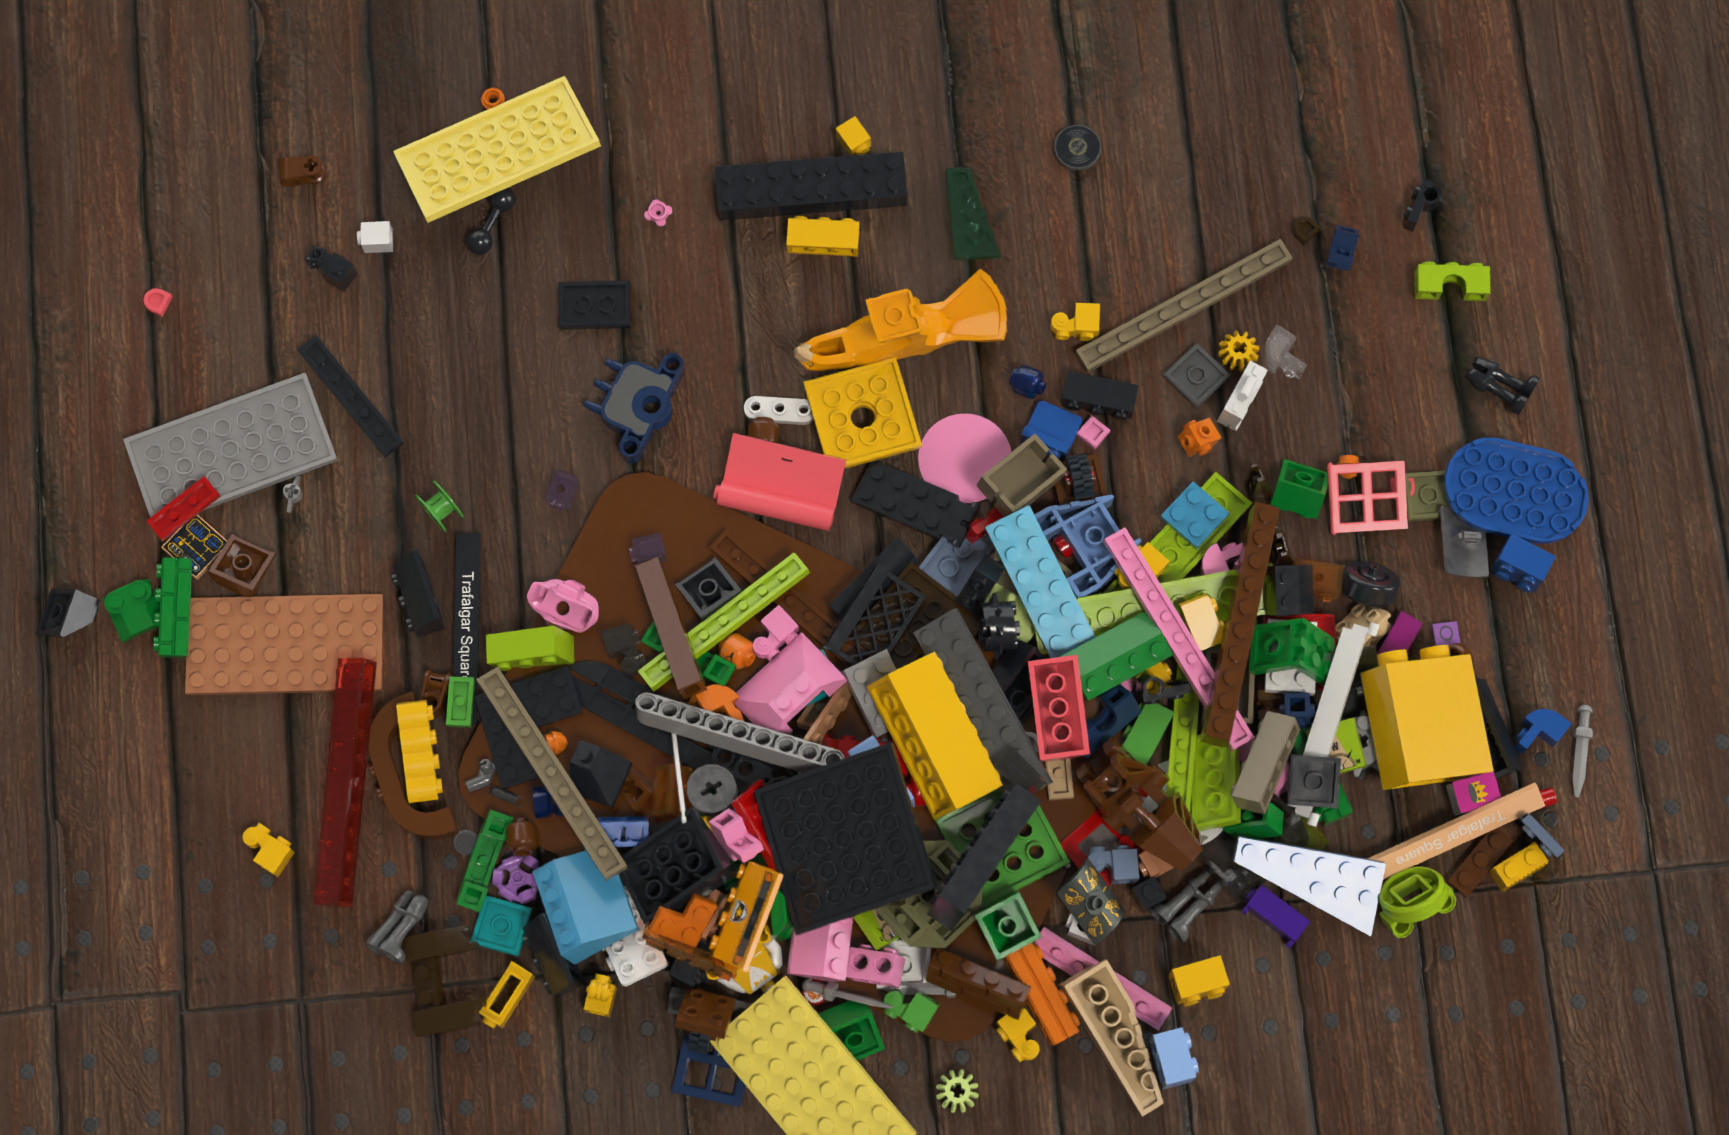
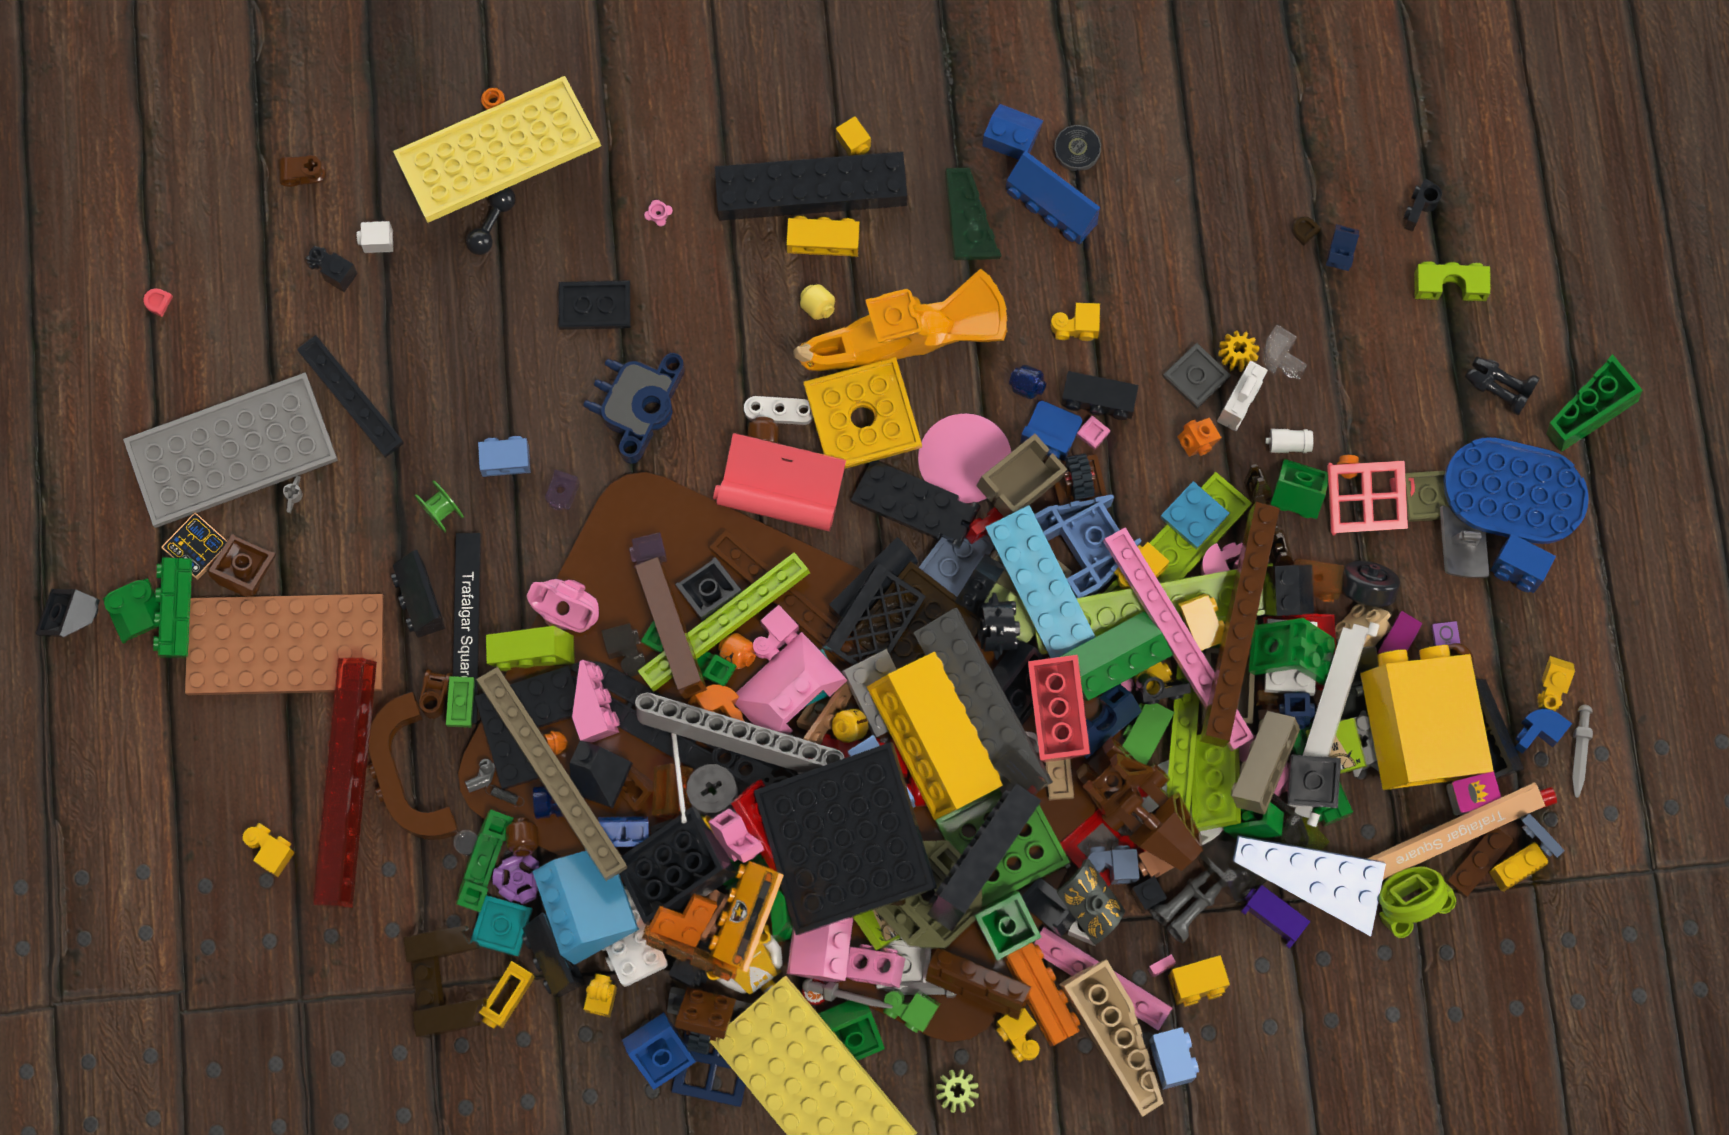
red plate [146,476,221,541] -> none
dark grey piece [364,890,429,965] -> none
yellow brick [396,700,443,803] -> none
red tile [1053,534,1073,558] -> none
dark tan plate [1075,239,1293,373] -> none
none -> medium blue brick [478,436,531,477]
none -> bright pink slope [572,660,620,743]
none -> blue slope [622,1013,696,1090]
none -> light yellow head [800,284,835,320]
none -> yellow head [832,709,868,742]
none -> blue slope [983,104,1043,160]
none -> blue slope [1006,151,1100,245]
none -> black panel [1022,877,1076,937]
none -> bright pink tile [1148,954,1176,977]
none -> white piece [1266,429,1313,453]
none -> yellow brick [1537,656,1575,712]
none -> green wedge [1546,354,1642,452]

